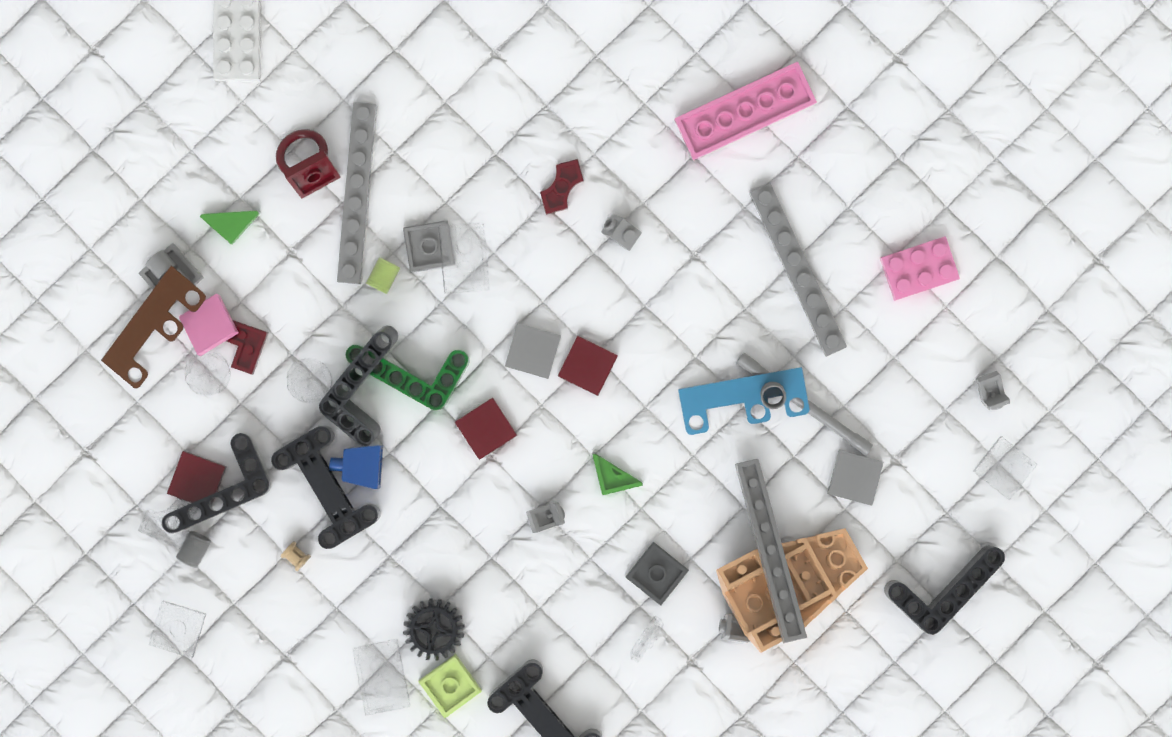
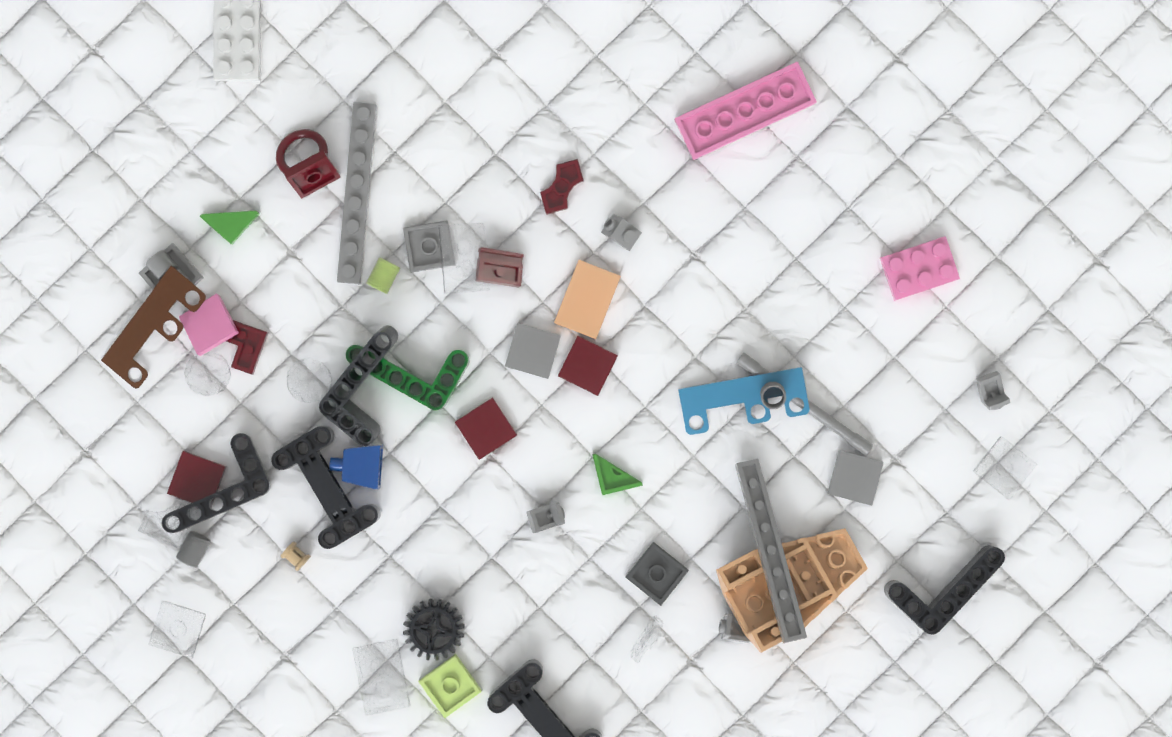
light grey plate [749,183,847,357] -> none
none -> plate [475,247,524,288]
none -> light nougat tile [554,260,621,339]

